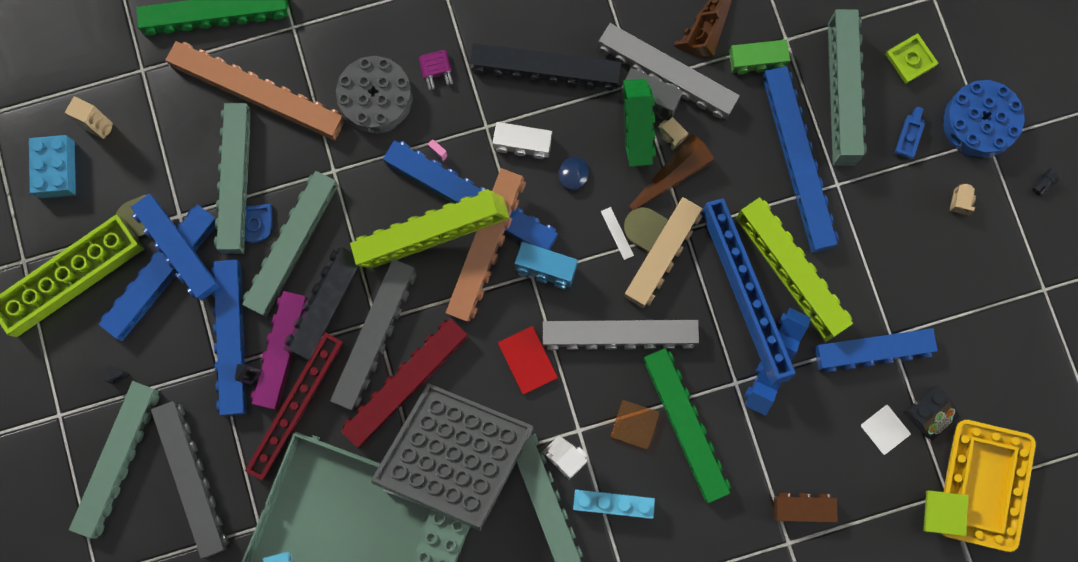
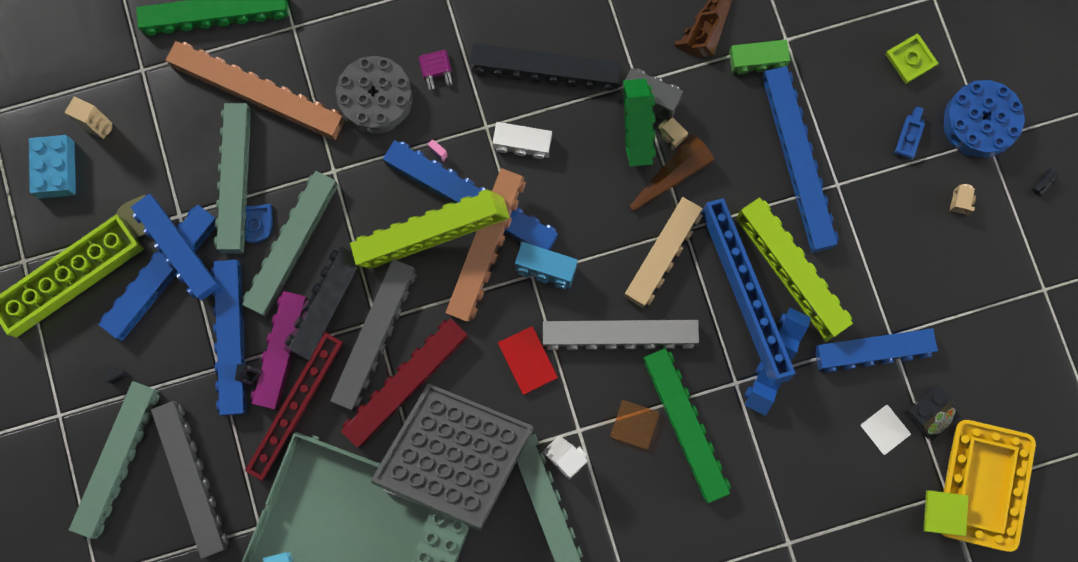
dark blue hat [559,157,589,190] -> none
medium azure brick [573,490,655,519] -> none
light grey brick [598,23,740,120] -> none
white sticker [601,207,634,260] -> none
olive tile [624,208,668,253] -> none
reddish brown brick [774,493,837,522] -> none
sand green brick [828,9,867,166] -> none

